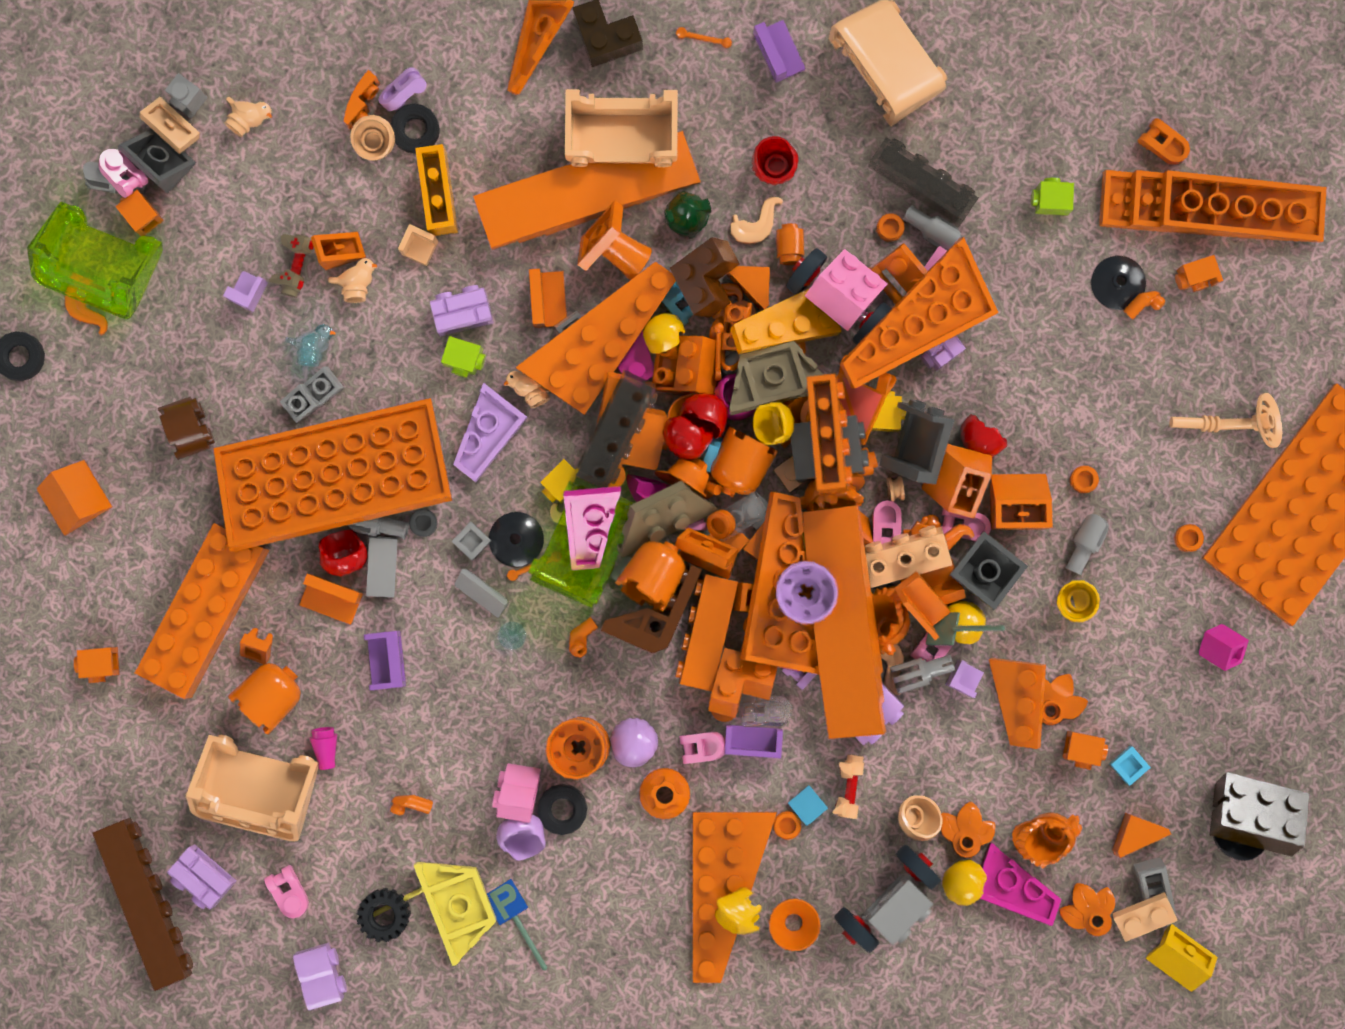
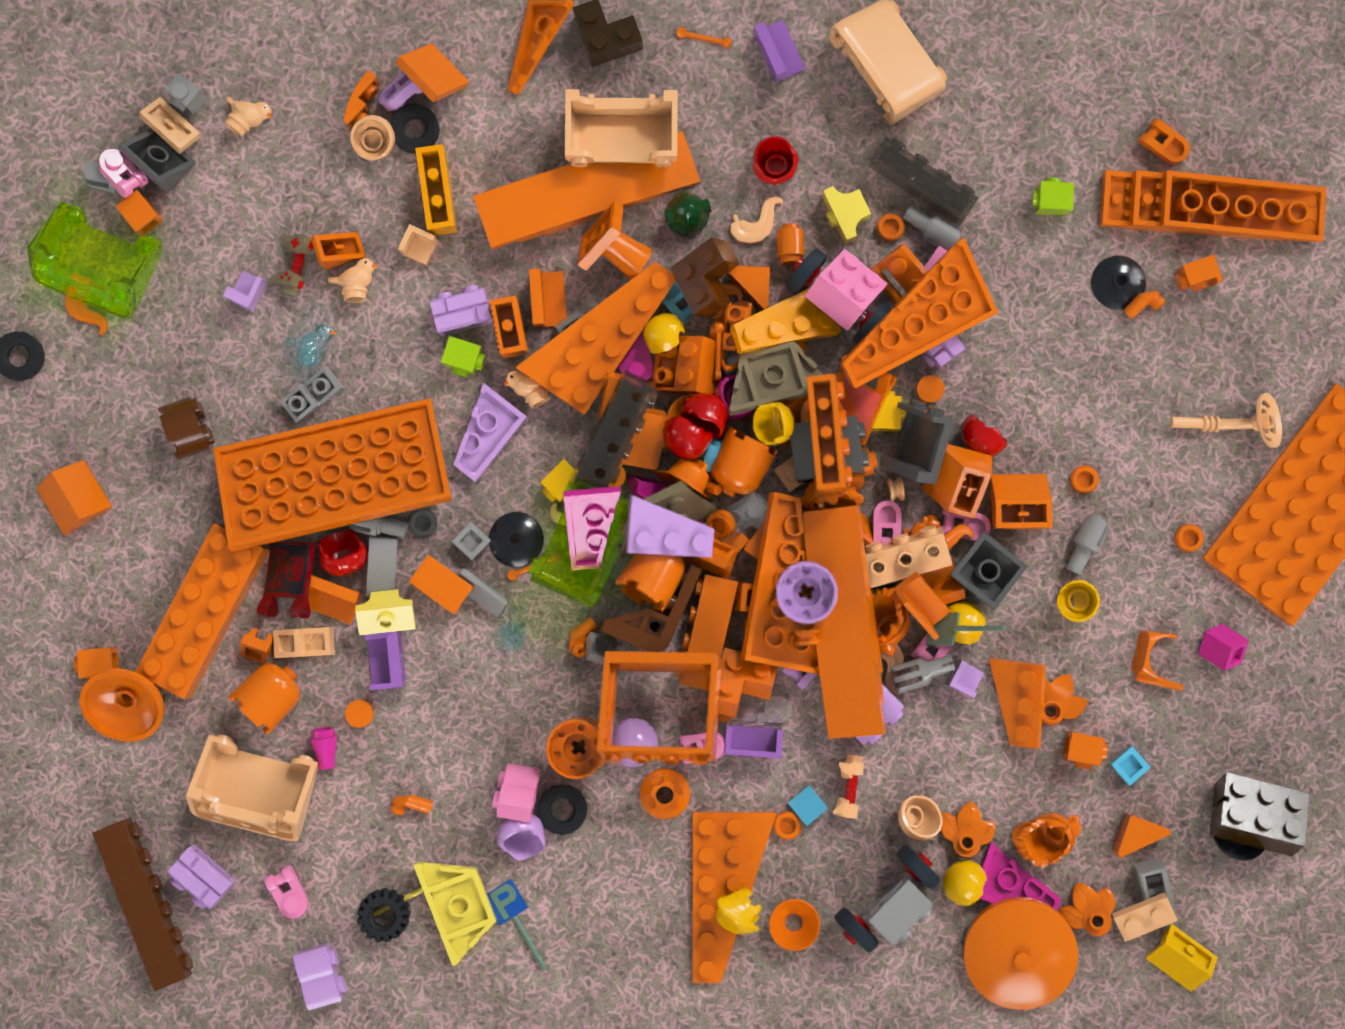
none -> orange dish [79,668,165,742]
none -> dark red flag [257,542,316,619]
none -> light nougat slope [273,627,335,658]
none -> orange tile [345,699,374,728]
none -> light yellow brick [355,589,416,635]
none -> orange tile [395,43,469,102]
none -> orange panel [408,555,474,615]
none -> orange brick [489,296,529,359]
none -> light grey plate [586,632,616,665]
none -> orange window [596,651,722,765]
none -> lavender wing [626,495,714,557]
none -> orange bush [794,628,821,646]
none -> light yellow brick [822,186,871,245]
none -> orange tile [916,375,944,404]
none -> orange dish [963,897,1078,1010]
none -> orange helmet [1131,631,1184,691]

